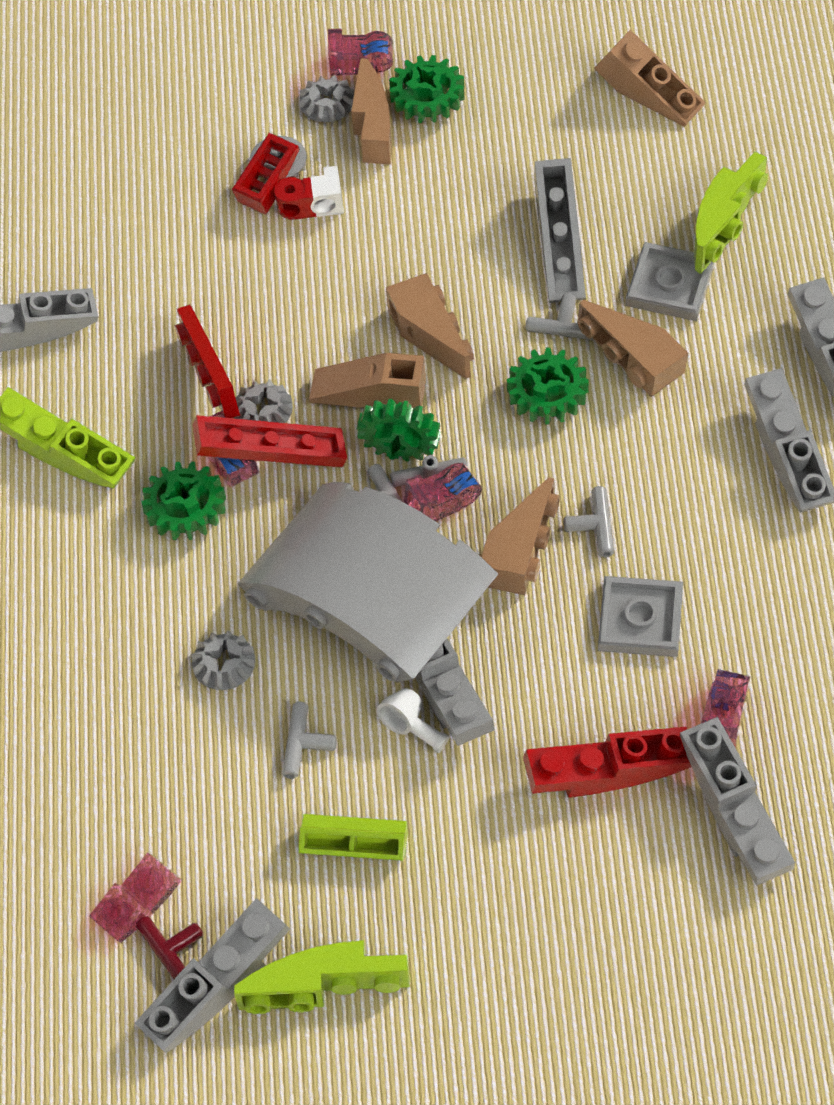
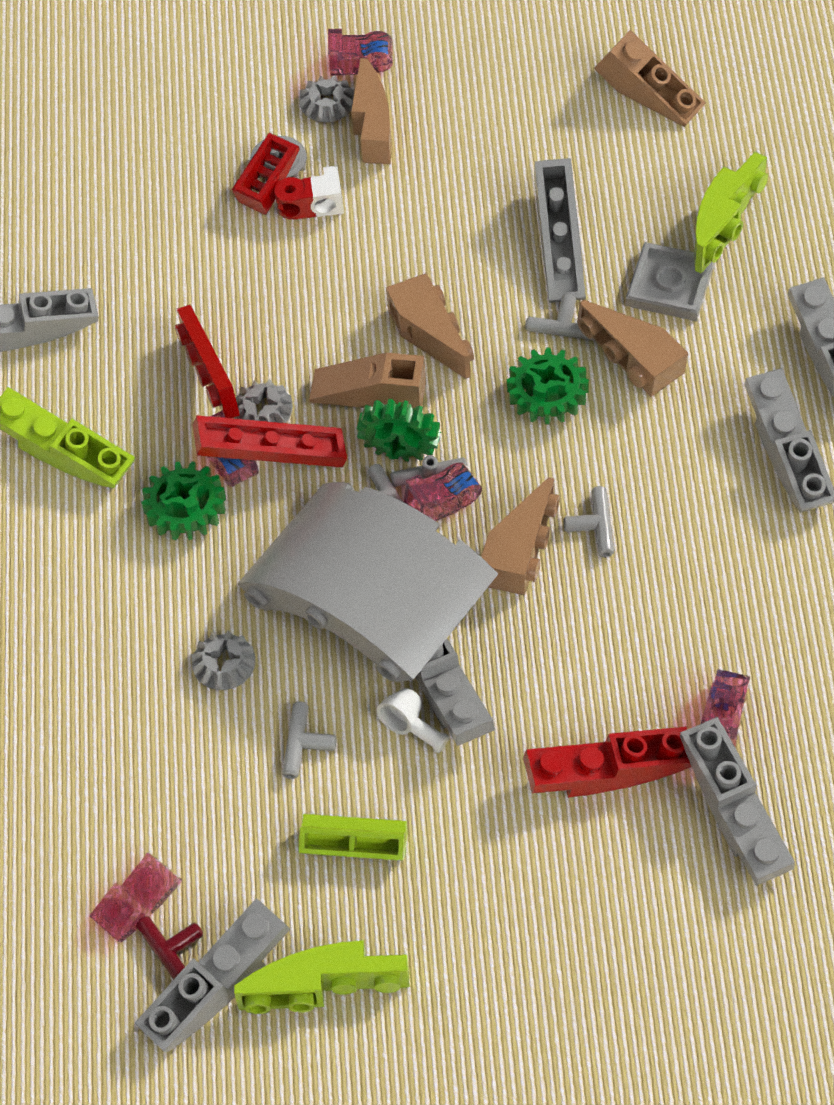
green gear [389,55,465,123] -> none
light grey tile [598,576,683,657] -> none

